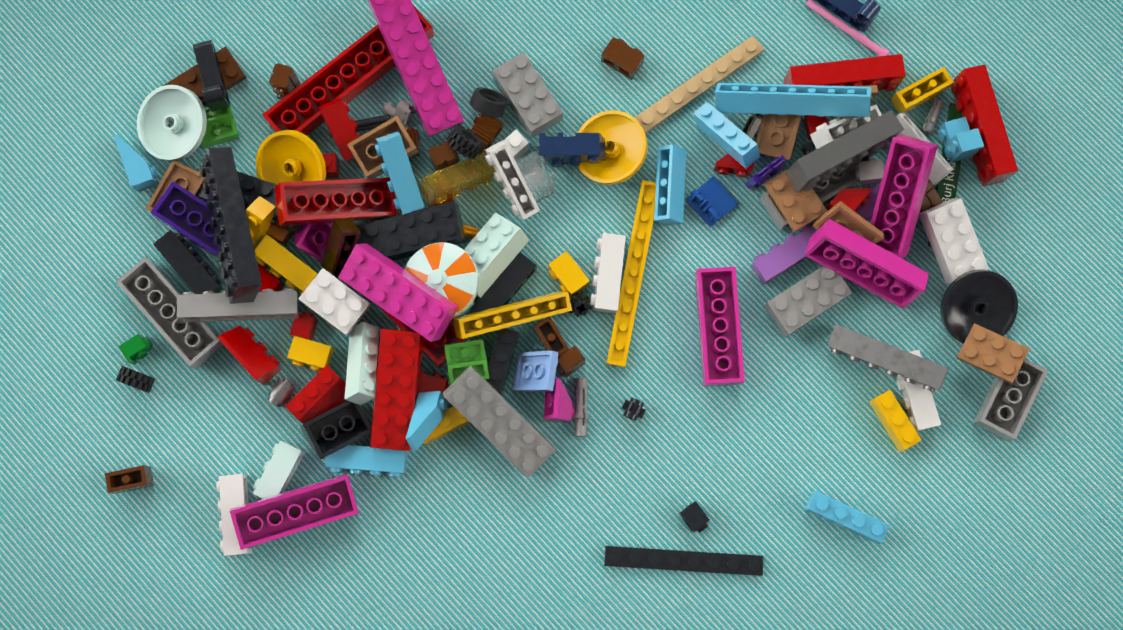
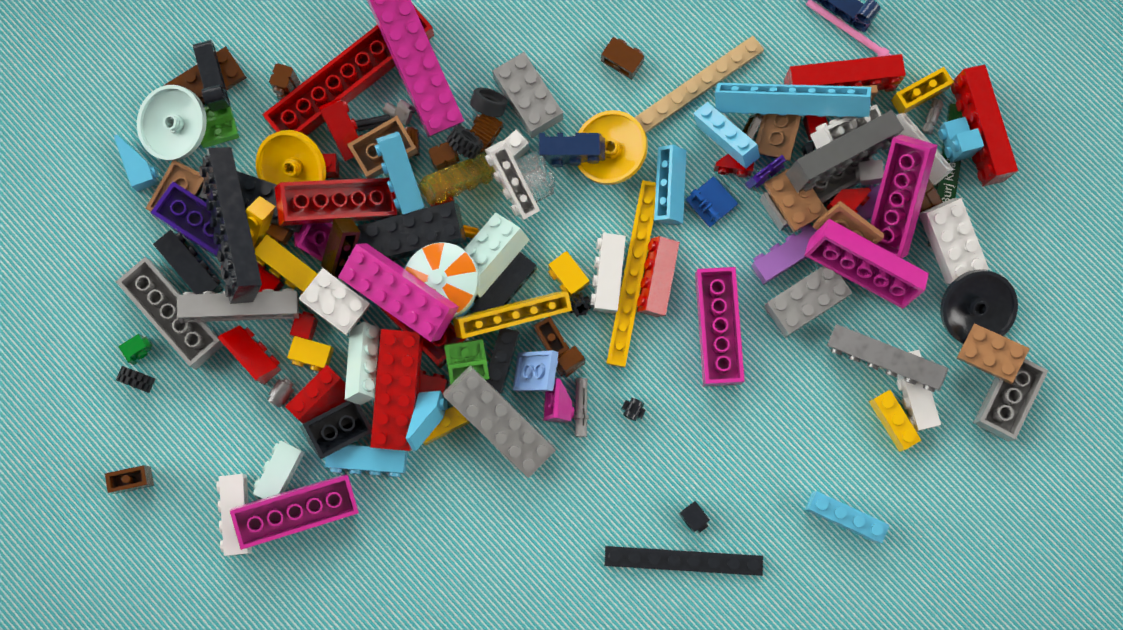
none -> brick [637,236,680,317]

